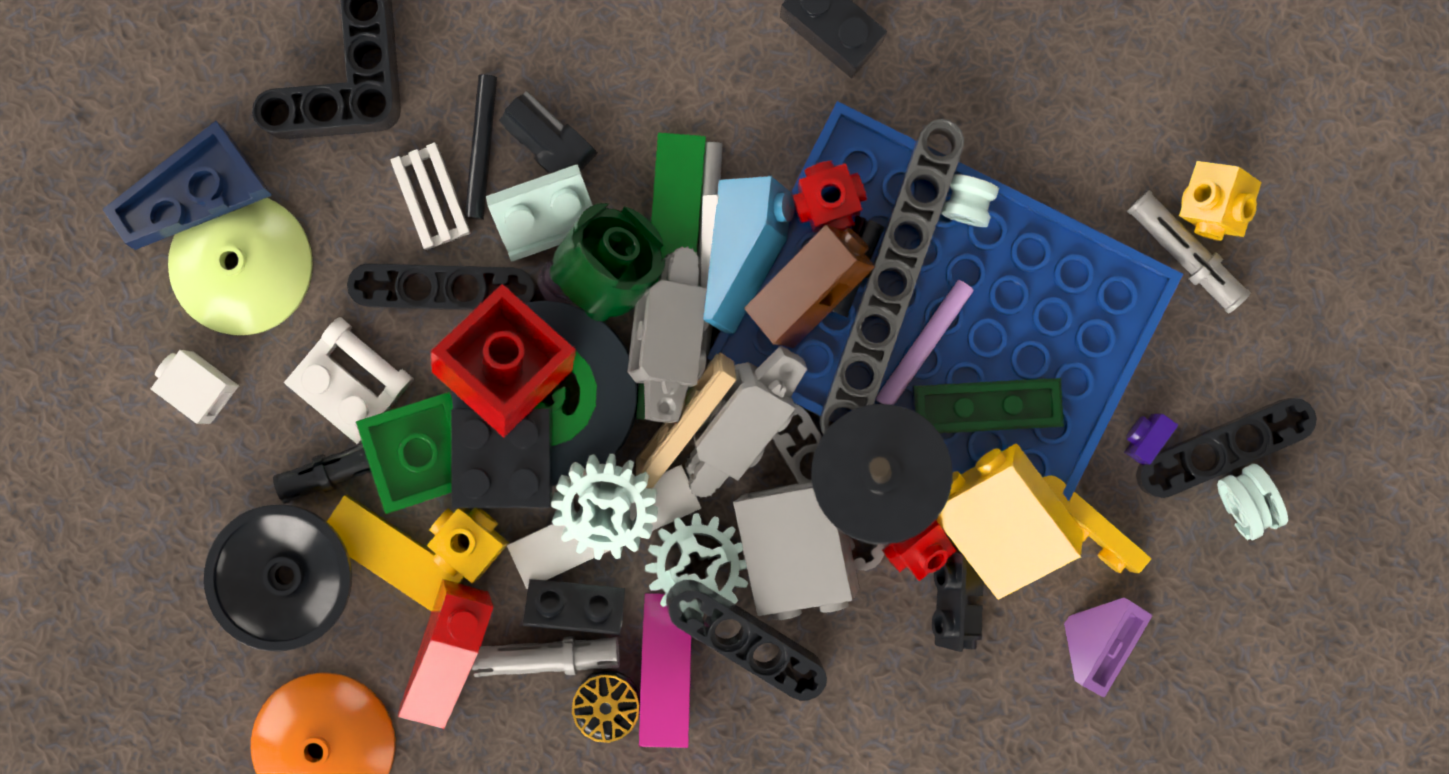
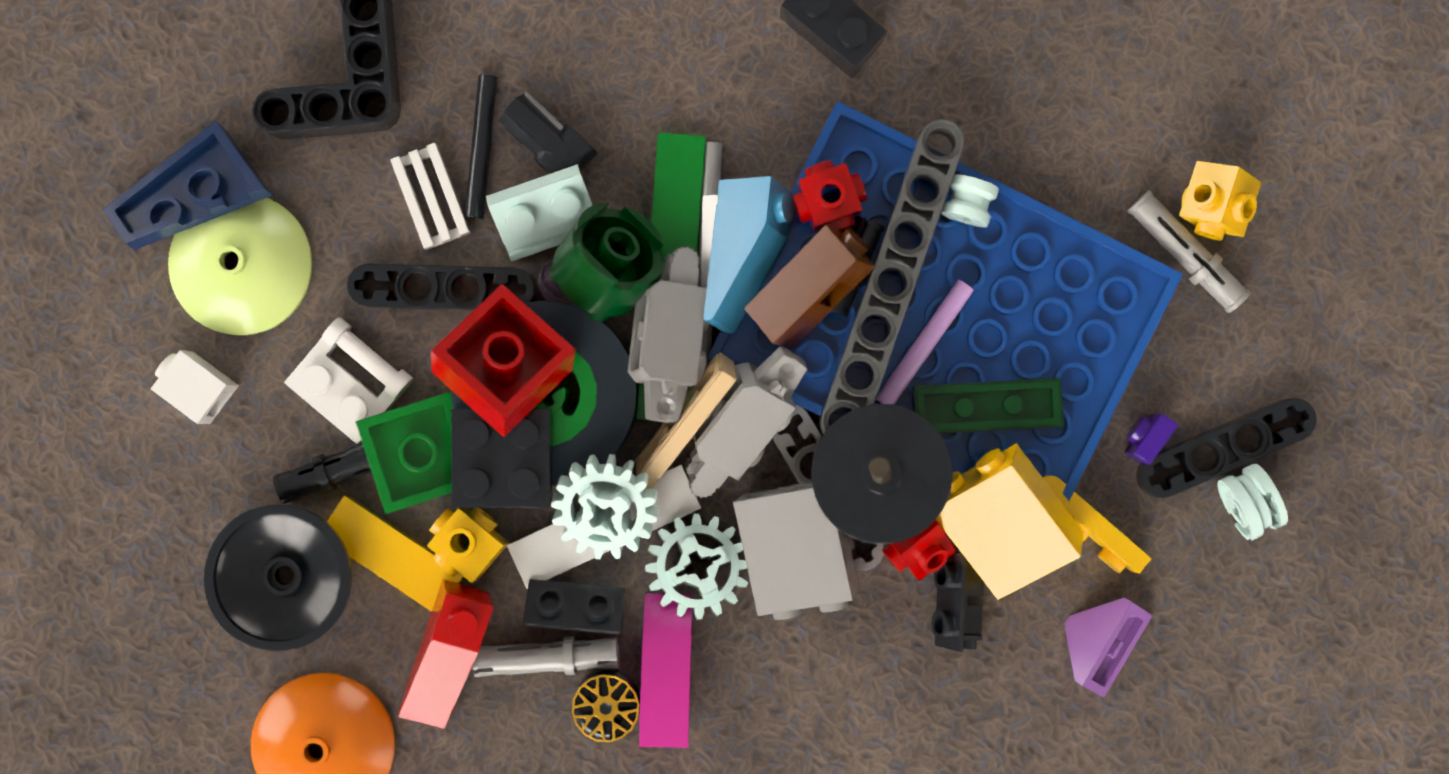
black beam [666,580,827,701] -> none

